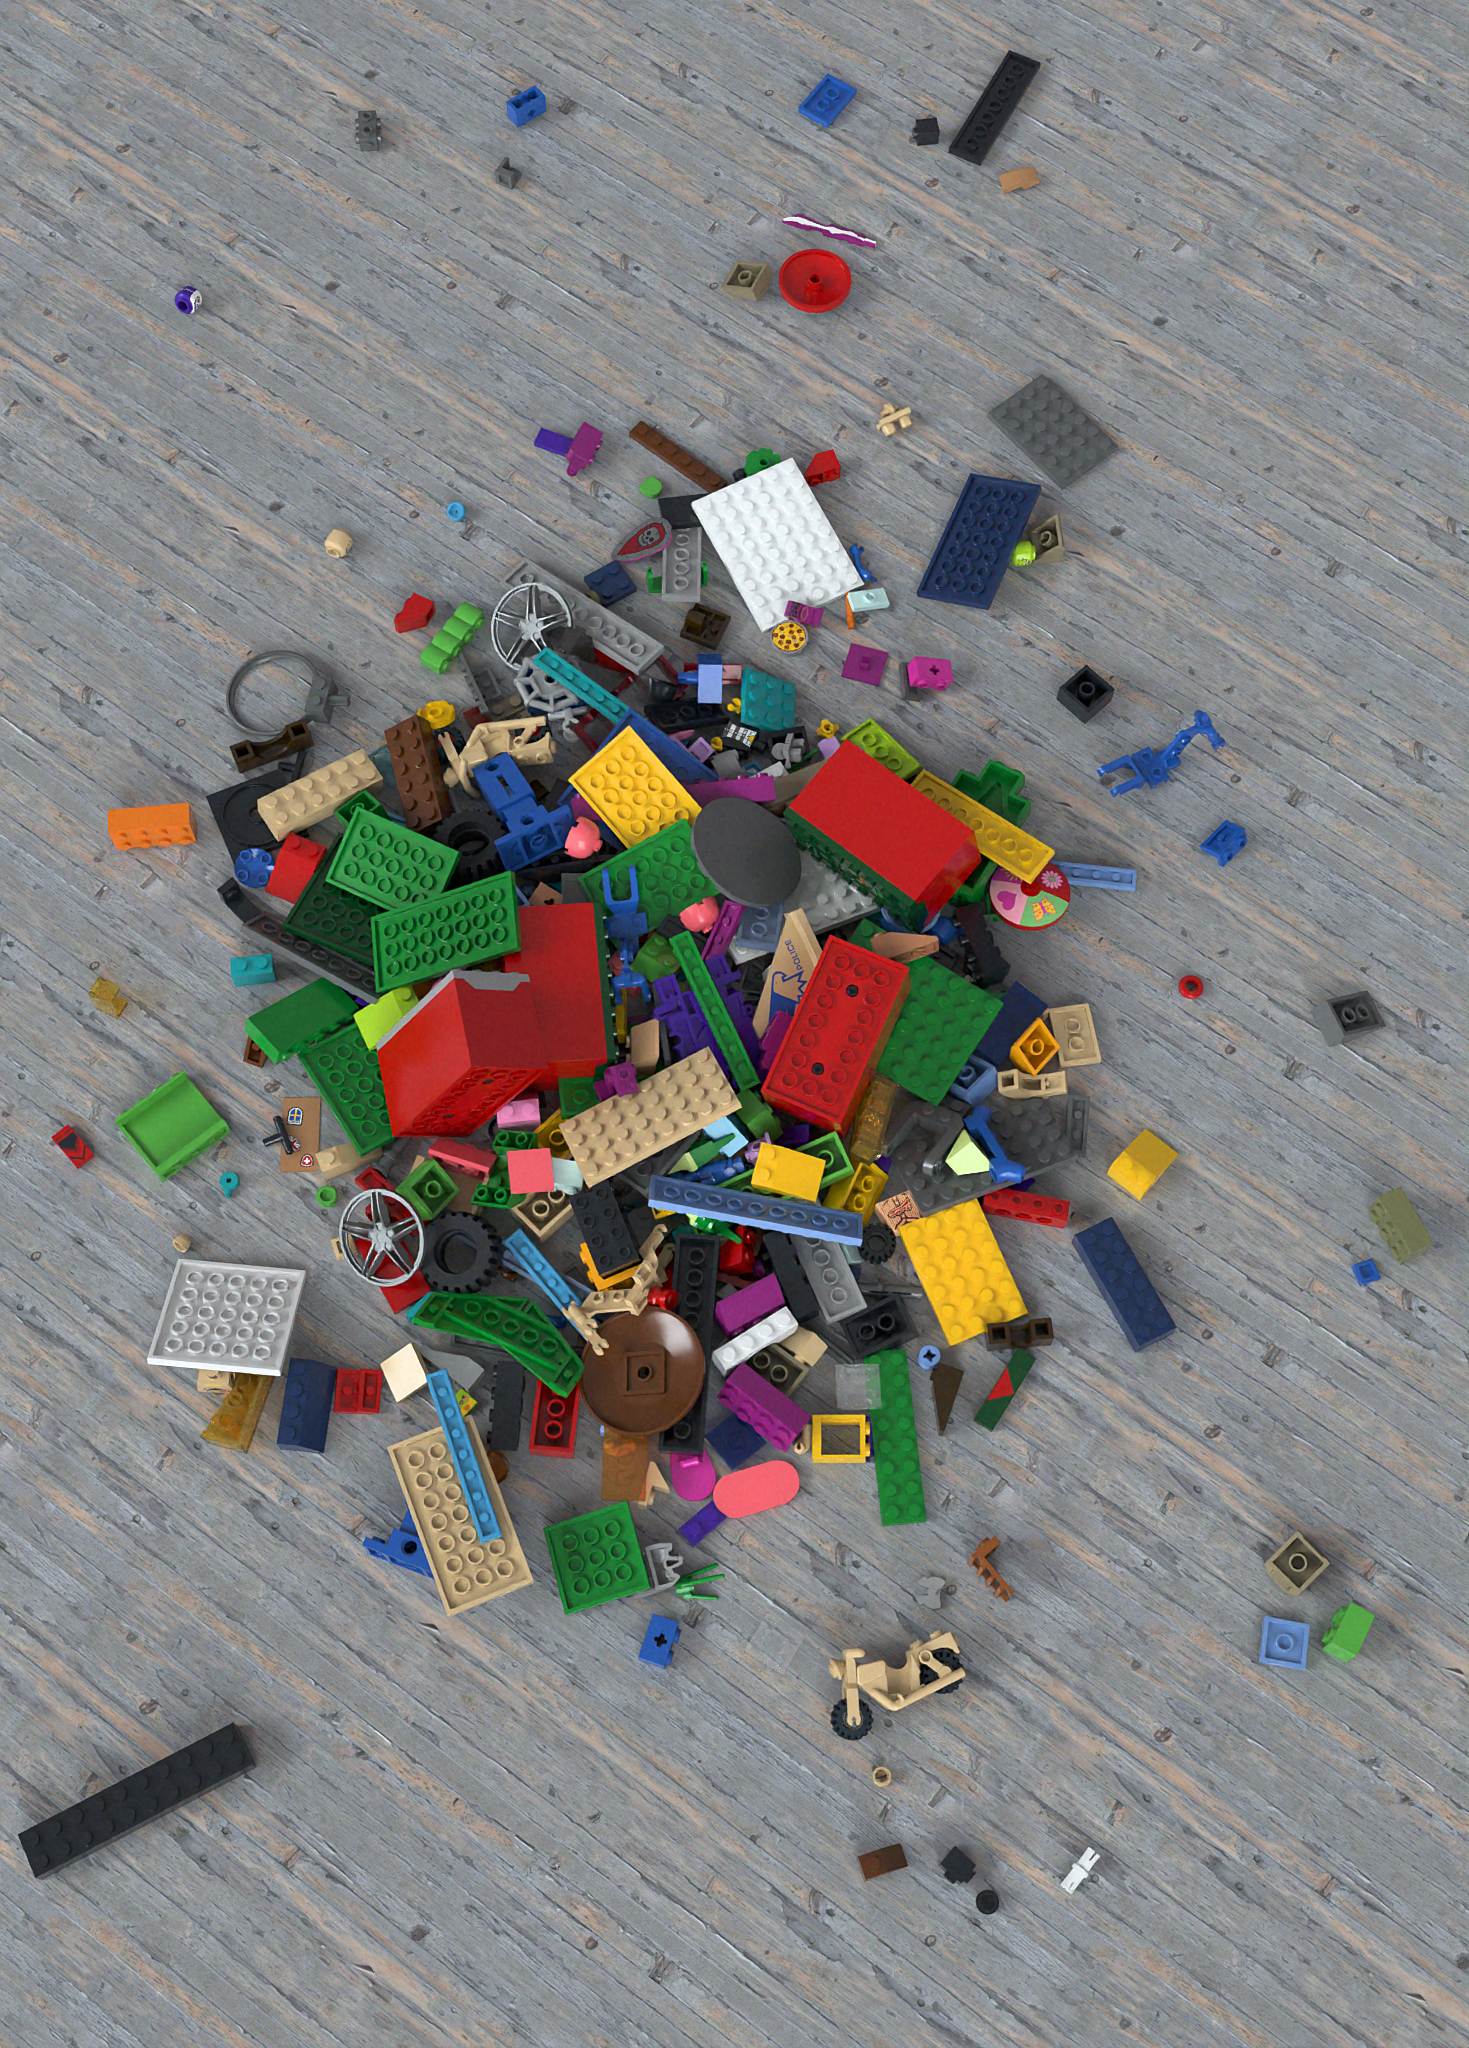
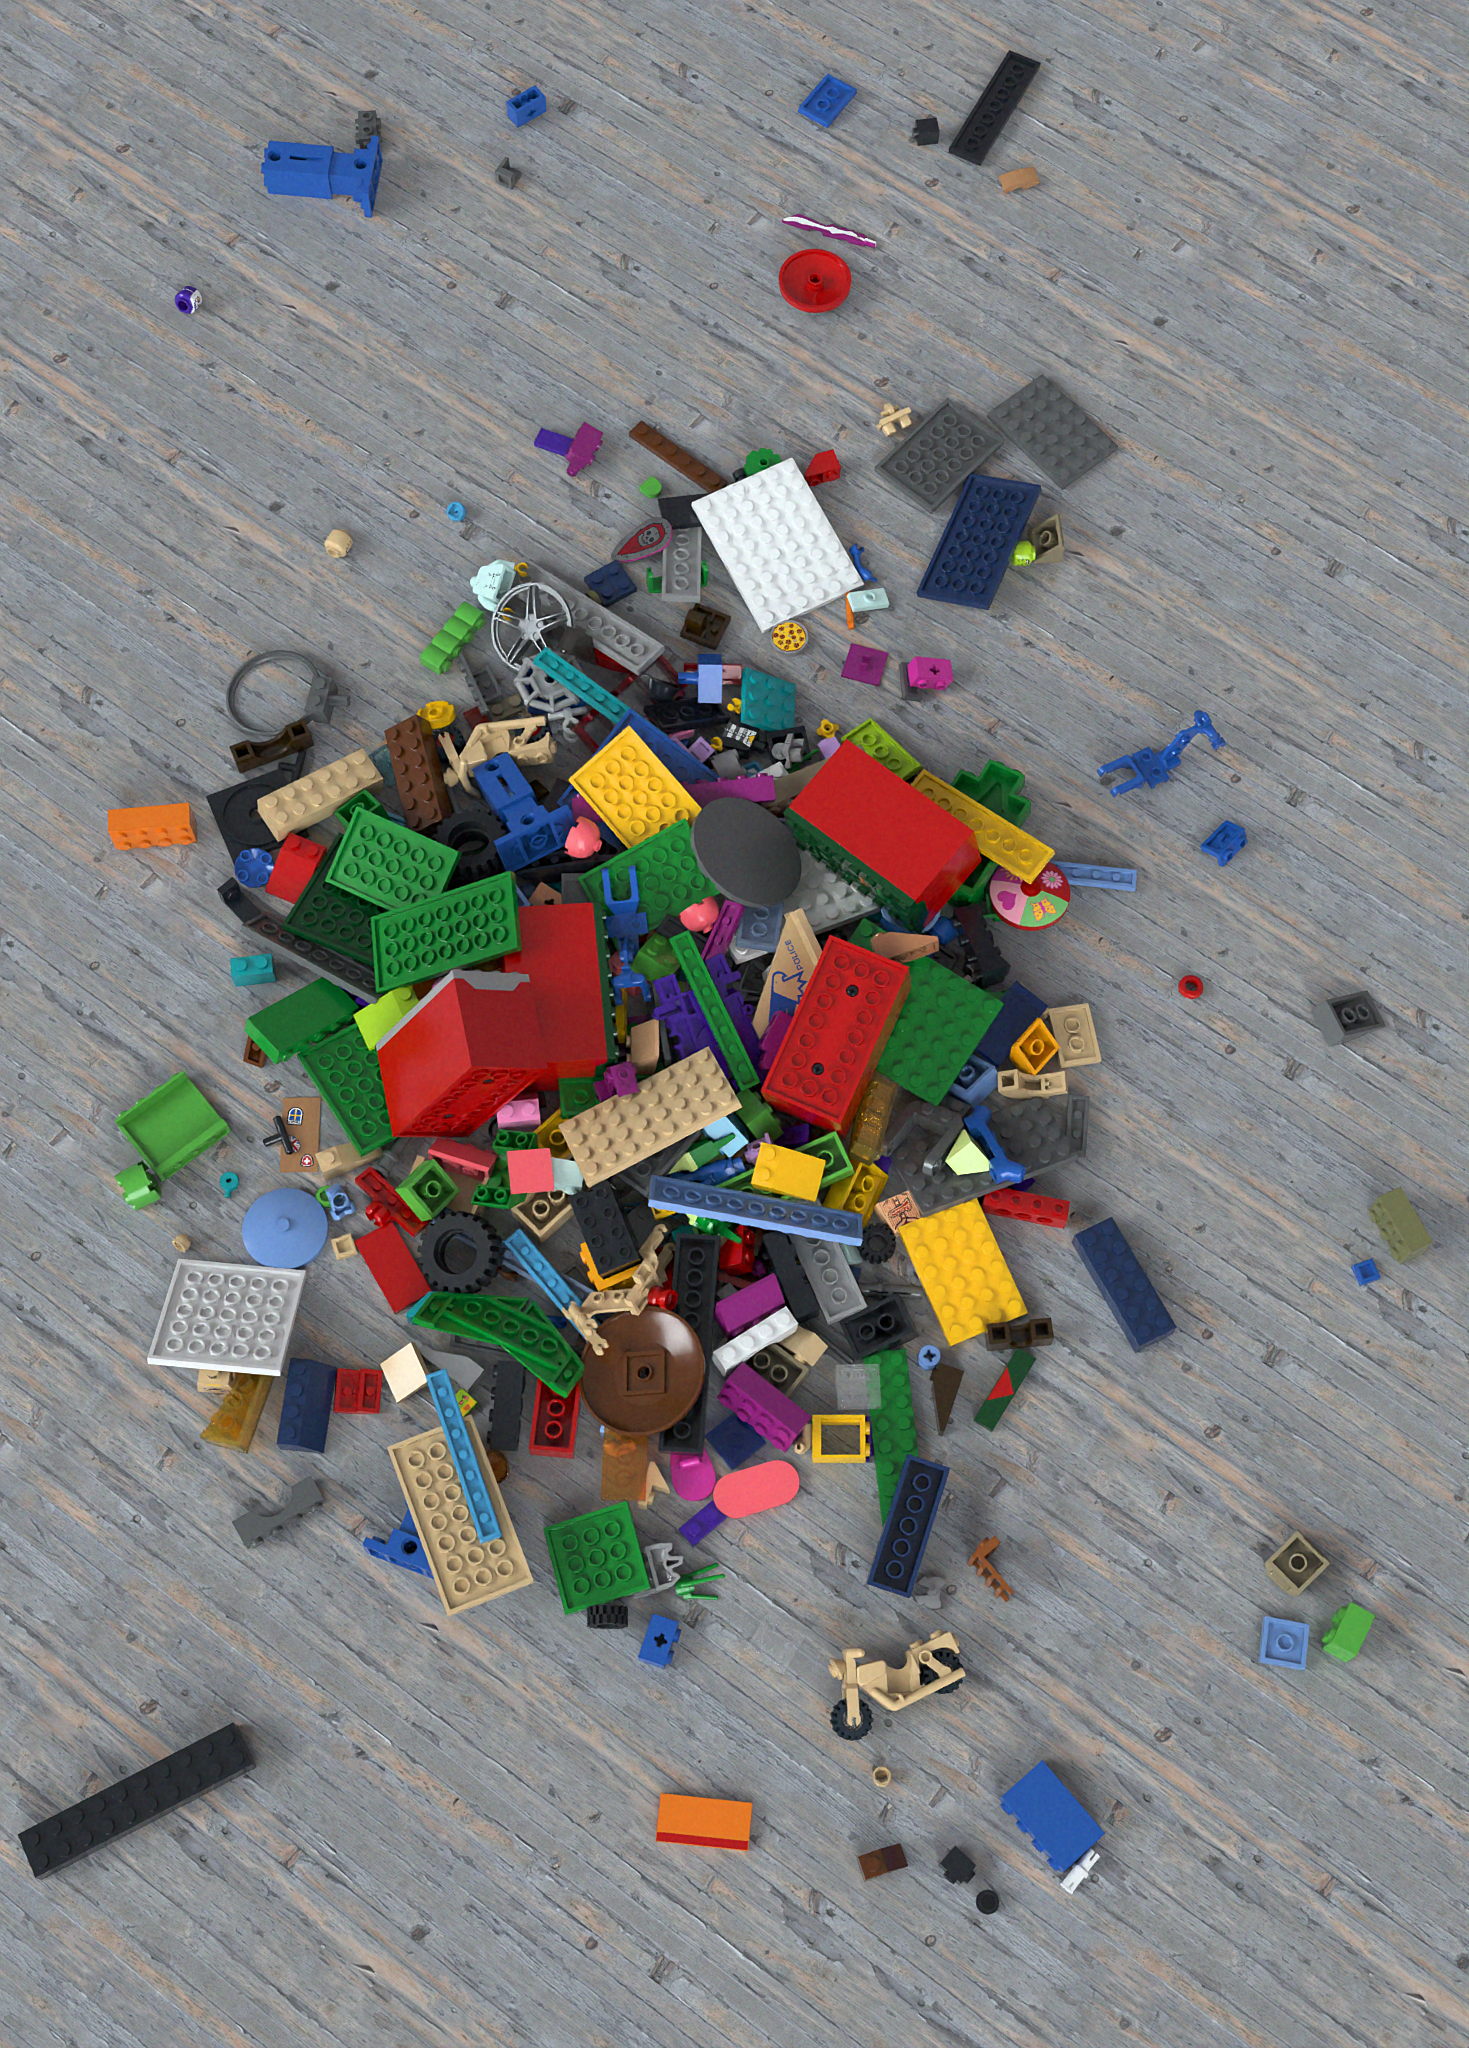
red tile [51,1125,95,1169] -> none
clear yellow panel [88,977,128,1020] -> none
dark grey wheel [339,1188,427,1287] -> none
red slope [394,593,436,633] -> none
dark tan slope [721,261,773,301] -> none
magenta leg [784,601,824,628] -> none
black brick [1057,664,1115,724] -> none
yellow slope [1107,1128,1179,1200] -> none
none -> bright green brick [115,1160,162,1211]
none -> dark grey arch [232,1475,326,1549]
none -> medium blue dish [242,1188,329,1270]
none -> blue brick [261,135,383,218]
none -> medium blue plate [326,1183,357,1220]
none -> light aqua torso [470,559,529,621]
none -> black tyre [587,1604,628,1629]
none -> orange tile [656,1793,752,1852]
none -> dark blue brick [865,1454,950,1598]
none -> dark grey plate [874,398,1004,514]
none -> blue panel [999,1760,1105,1873]

